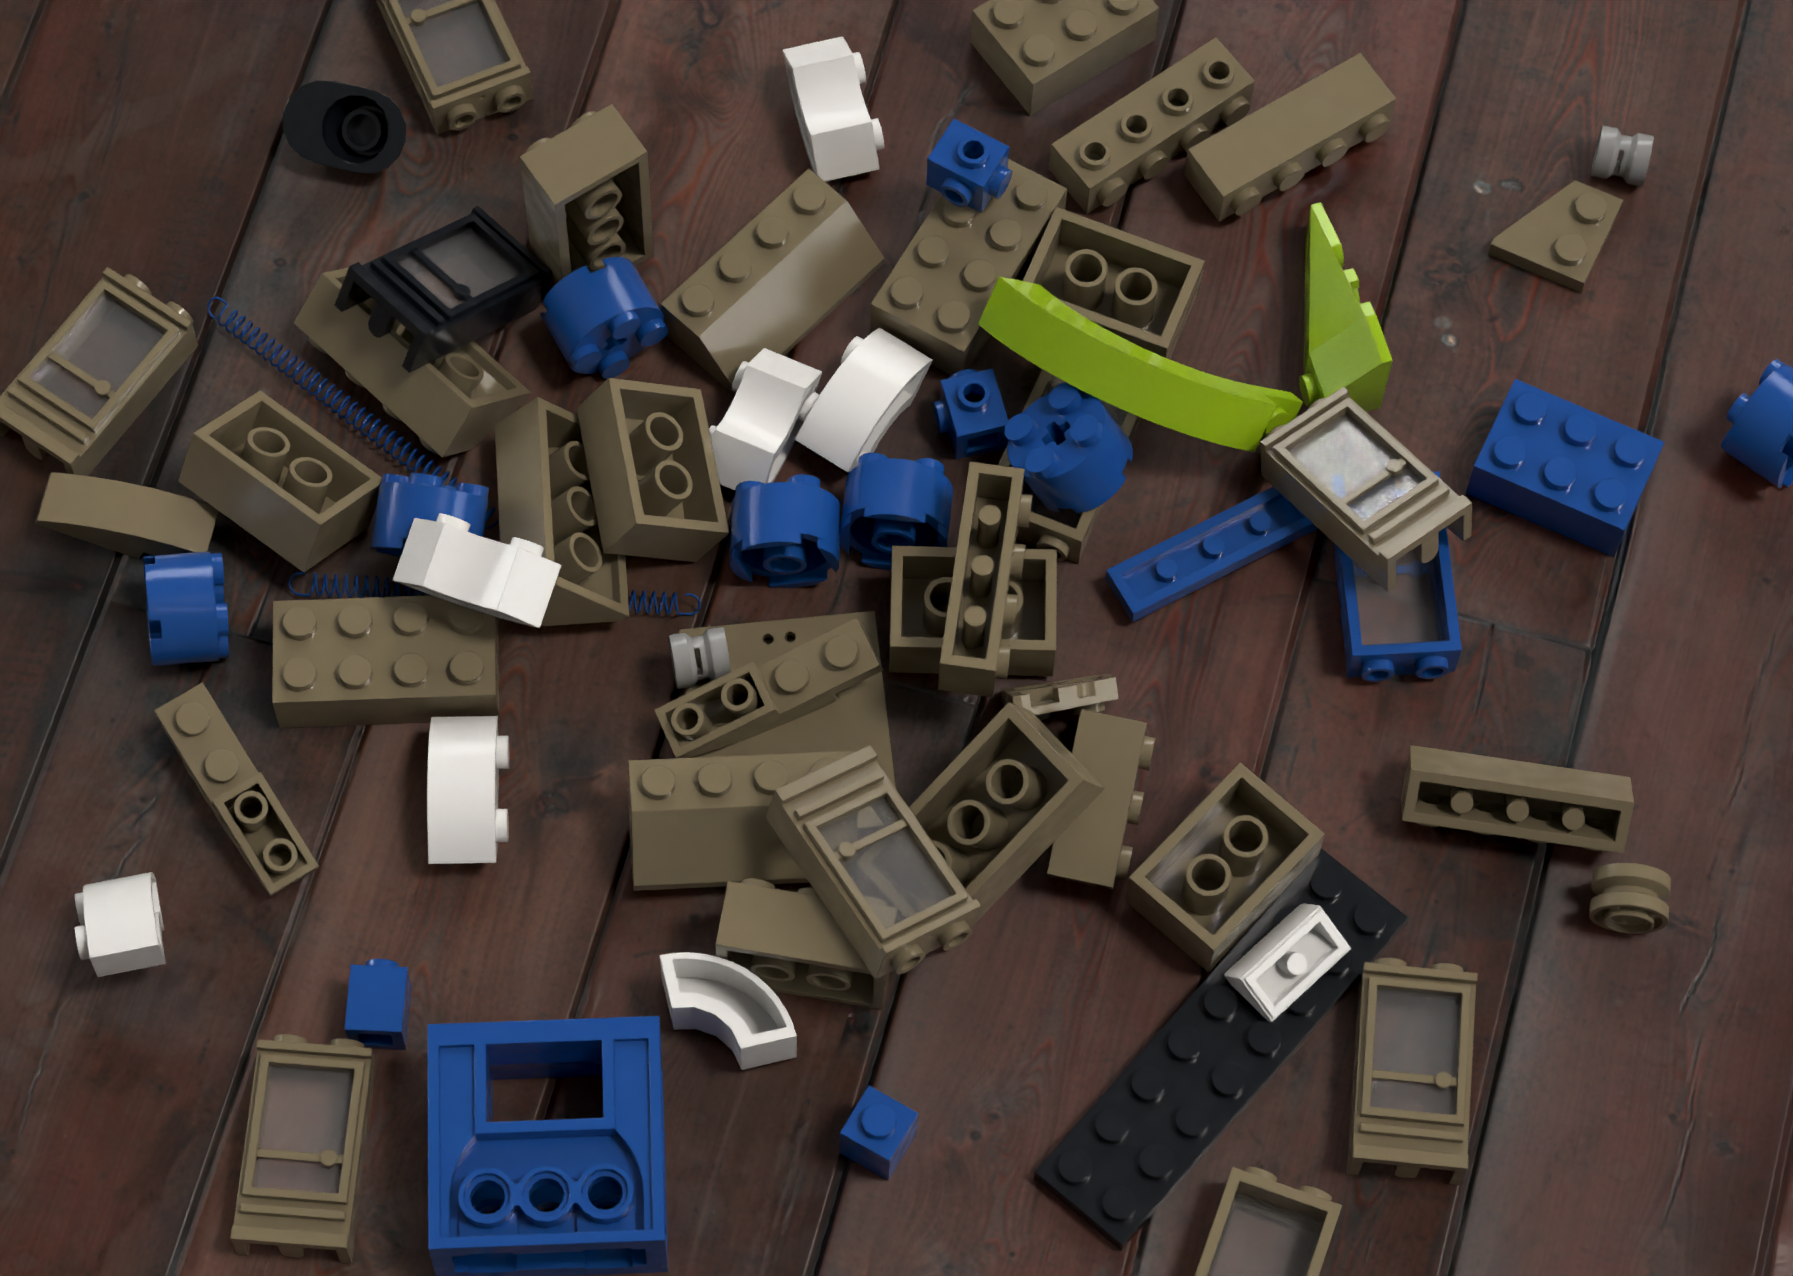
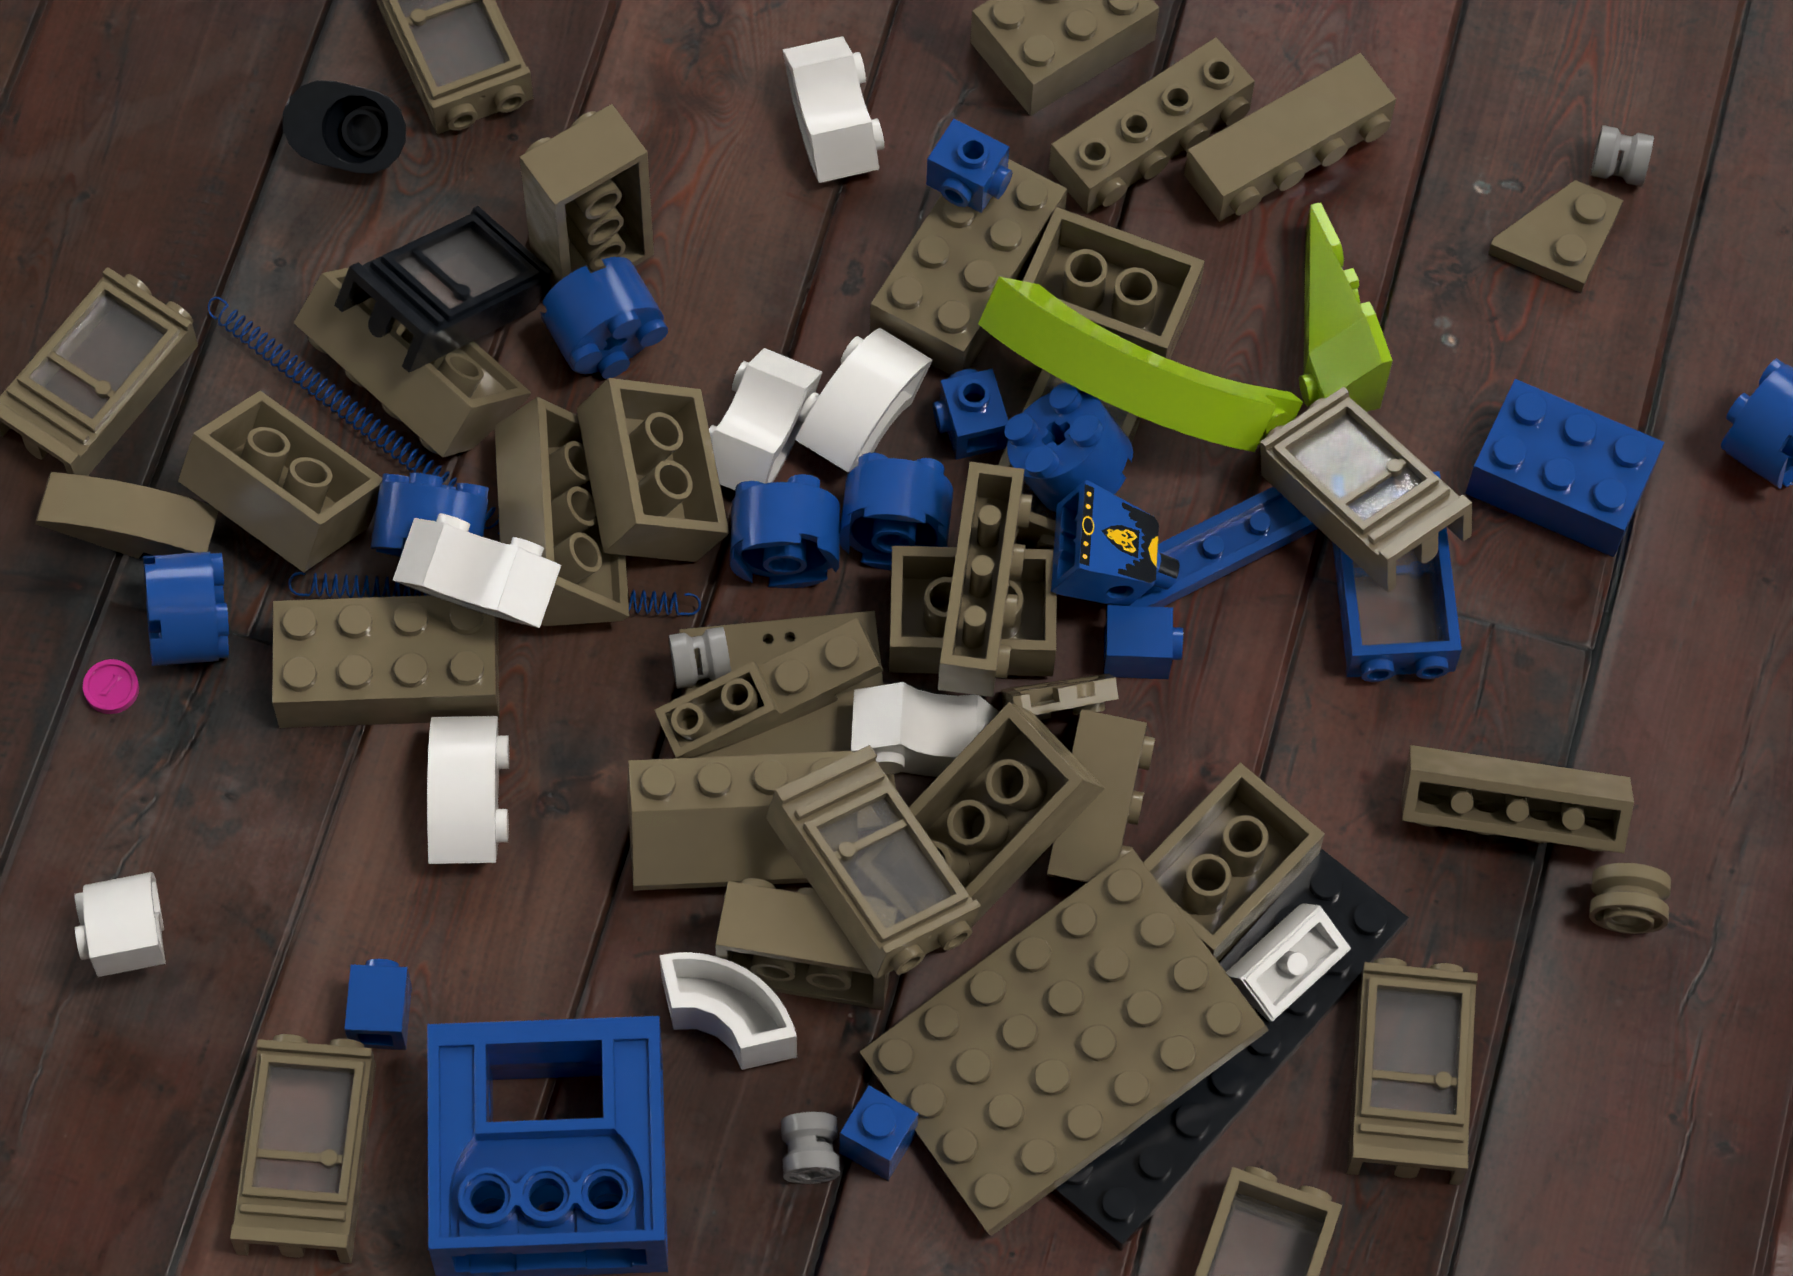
dark tan slope [154,682,319,897] -> none
dark tan slope [660,169,885,396] -> none
none -> dark pink piece [83,659,139,714]
none -> light grey wheel [781,1112,840,1184]
none -> white brick [851,682,999,777]
none -> dark tan plate [860,849,1269,1236]
none -> blue torso [1051,480,1180,606]
none -> blue brick [1103,605,1183,679]

